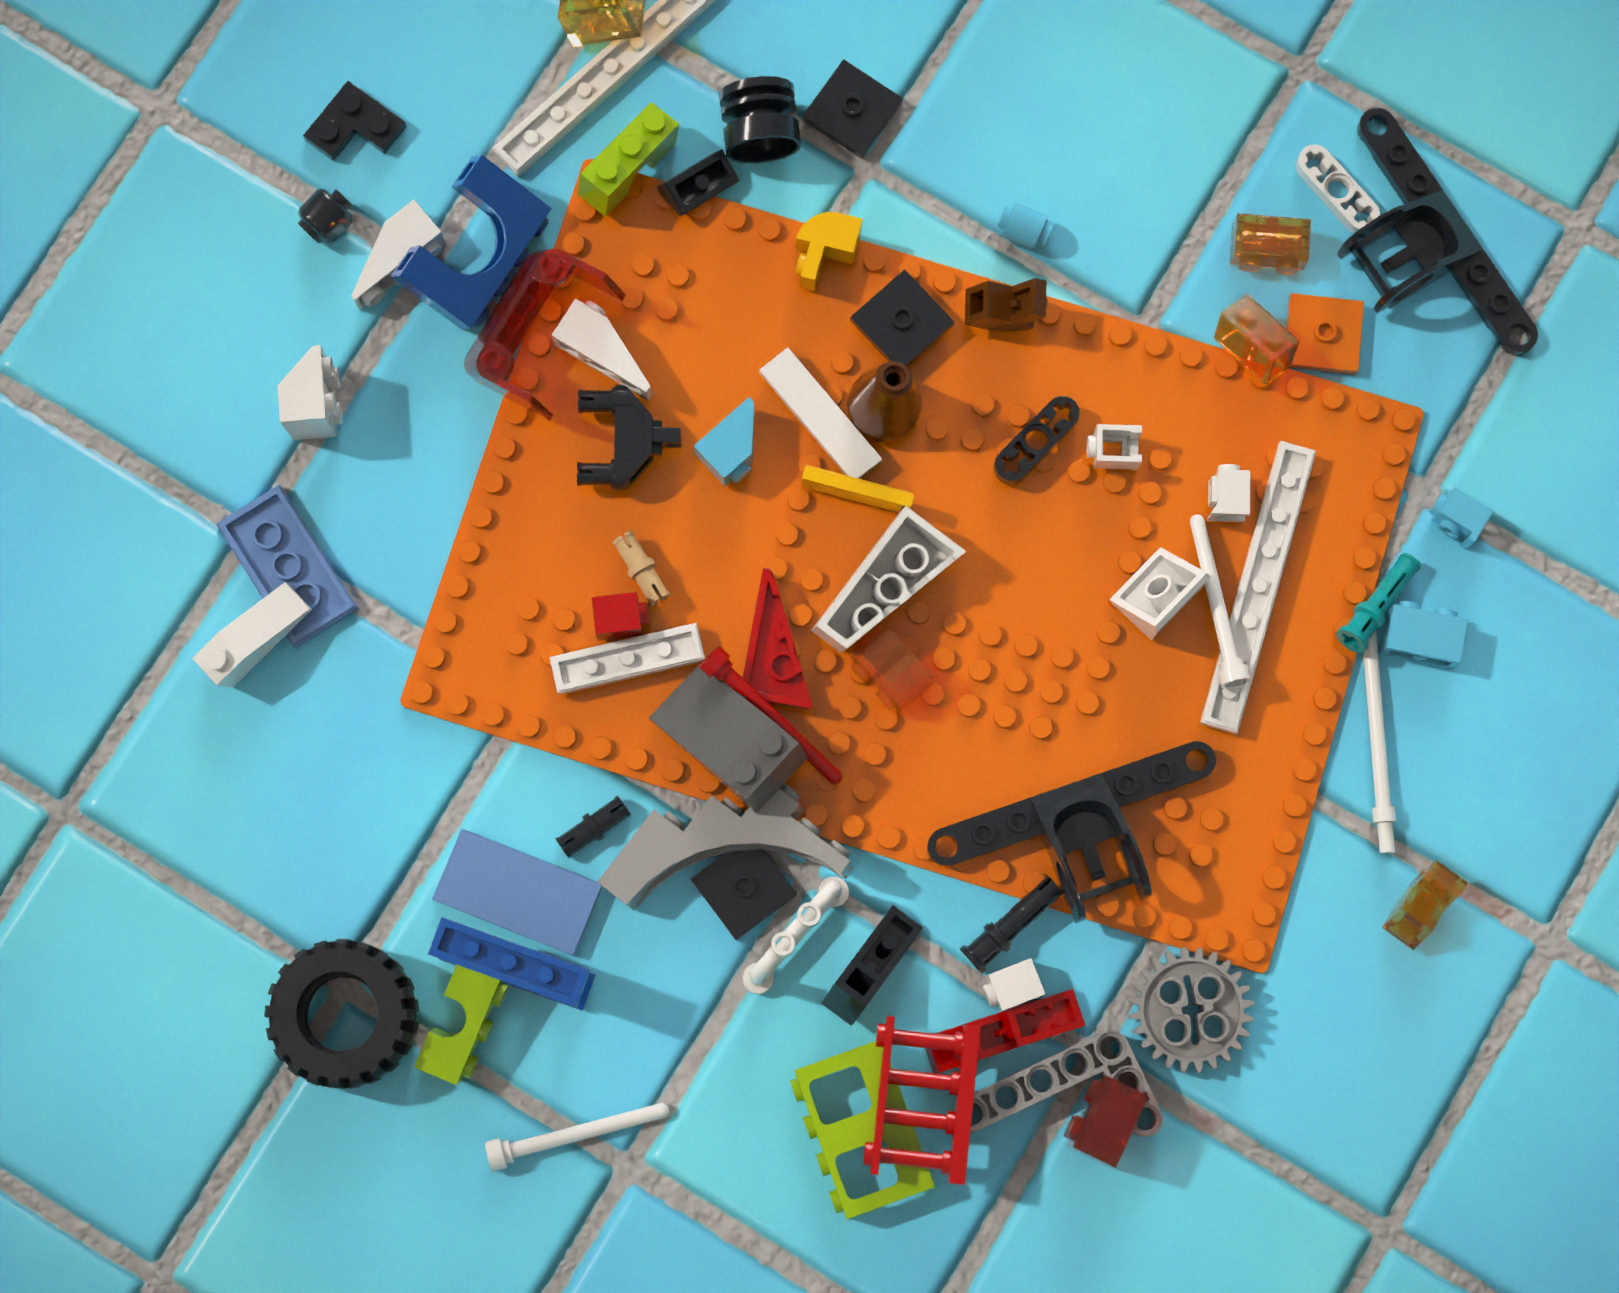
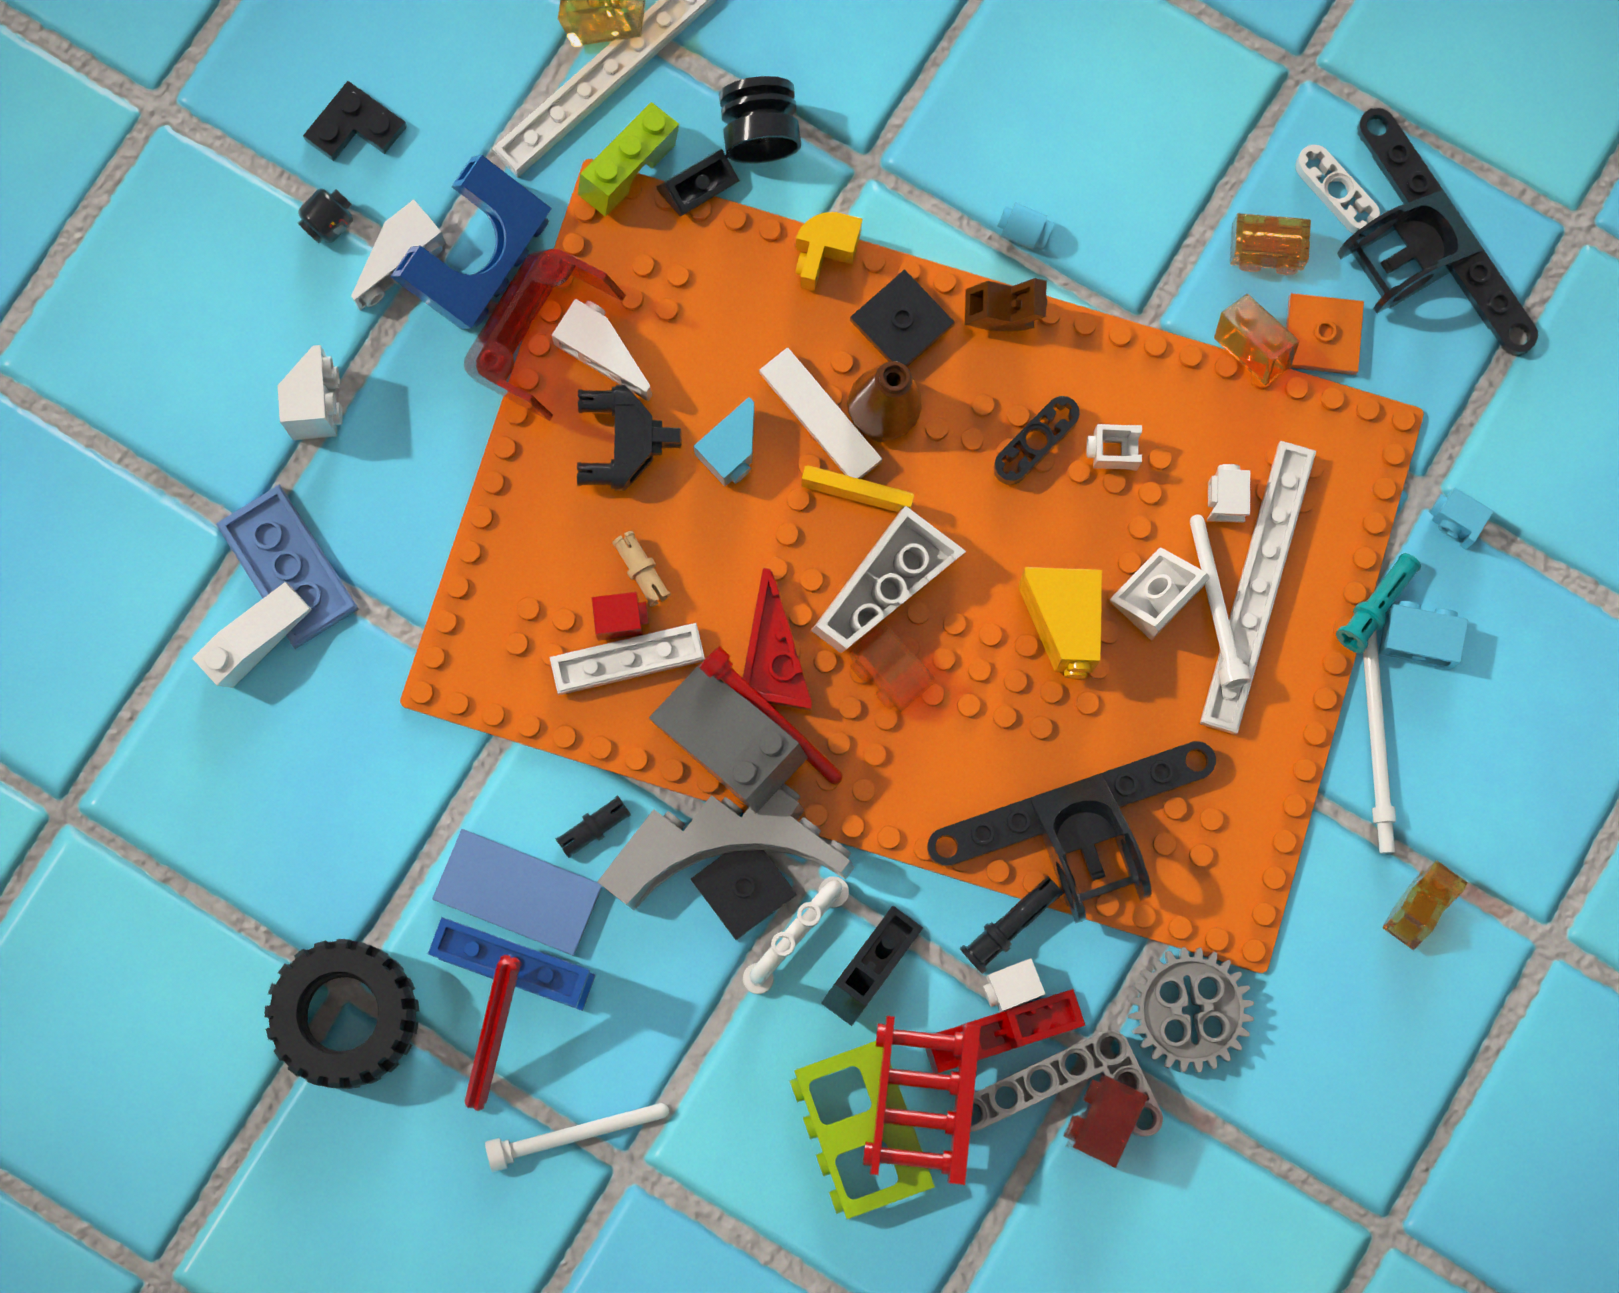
lime arch [414,965,509,1085] -> none
black plate [802,59,903,159] -> none
none -> red axle [464,955,521,1111]
none -> yellow slope [1019,567,1102,679]

